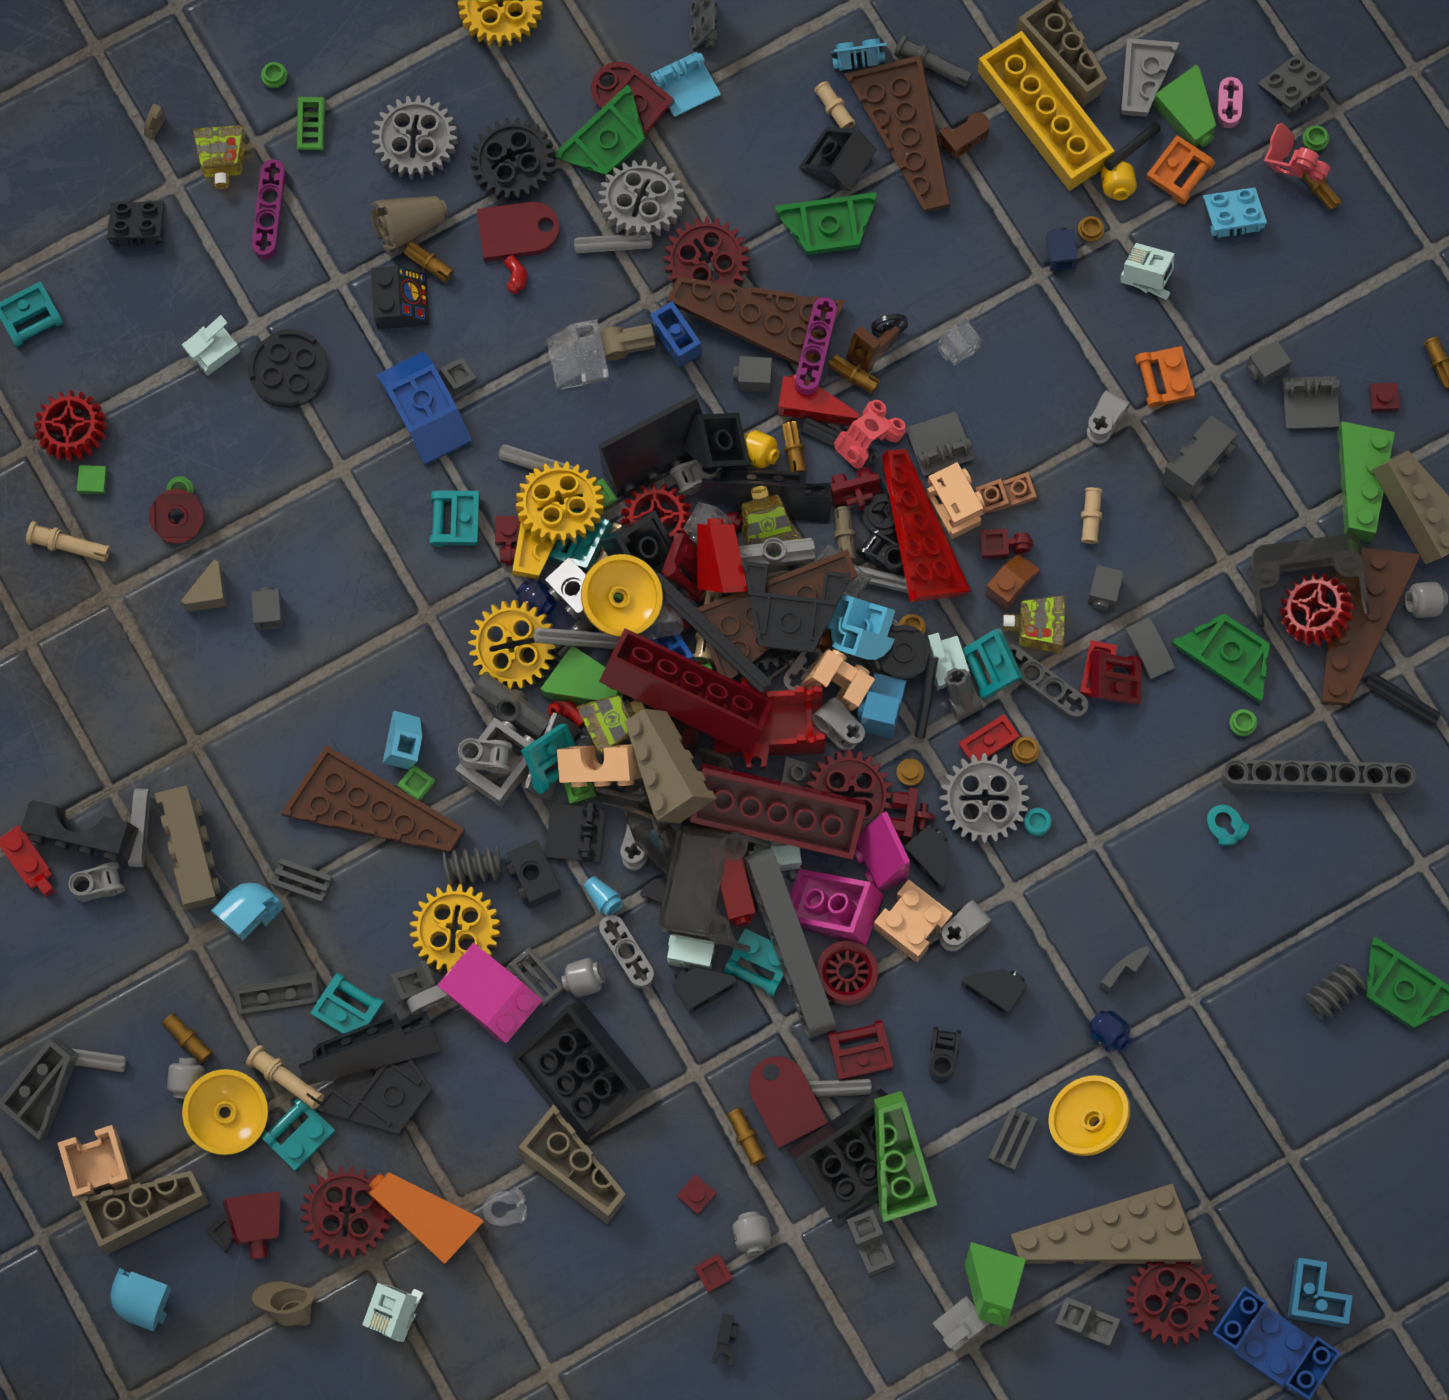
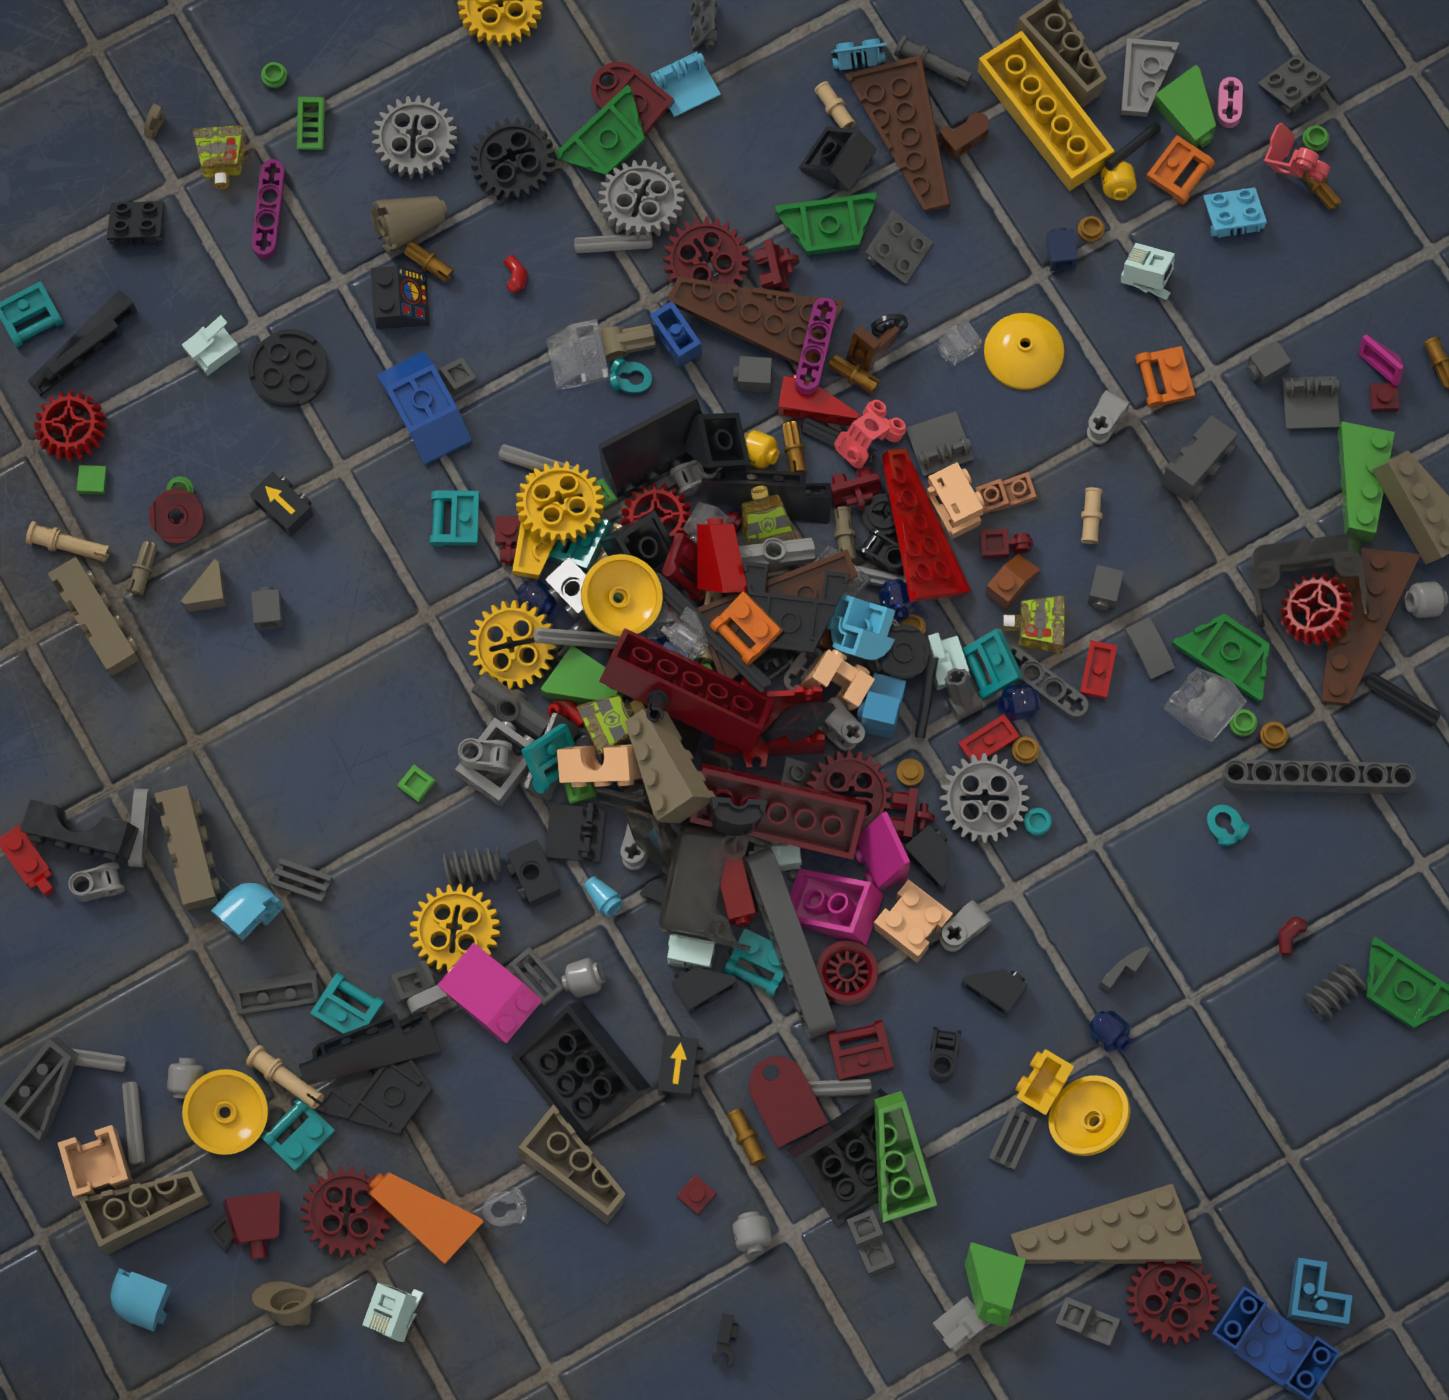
pearl gold pin [161,1012,213,1064] -> none
reddish brown wing [281,745,466,854] -> none
medium azure slope [382,711,422,770] -> none
dark red tile [477,202,560,262] -> none
light grey beam [599,915,654,989] -> none
dark red plate [694,1253,733,1293] -> none
dark red plate [1089,649,1142,705] -> none
none -> black wedge [28,291,137,396]
none -> dark tan wedge [47,557,139,677]
none -> light grey axle [122,1082,145,1165]
none -> dark tan axle [126,541,157,596]
none -> black brick [250,471,313,537]
none -> teal piece [609,357,652,394]
none -> black pin [646,689,669,722]
none -> black brick [657,1035,703,1099]
none -> clear brick [661,607,708,660]
none -> black cylinder [707,797,767,837]
none -> orange plate [709,591,783,665]
none -> dark red hips [753,238,800,292]
none -> black slope [760,702,836,744]
none -> dark grey hinge [865,210,933,285]
none -> clear blue head [878,579,916,622]
none -> yellow dish [984,313,1064,390]
none -> clear blue head [998,684,1041,721]
none -> yellow cylinder [1015,1049,1074,1115]
none -> clear slope [1163,667,1247,742]
none -> pearl gold plate [1260,722,1288,749]
none -> dark red arm [1278,917,1307,956]
none -> dark pink slope [1358,334,1404,387]

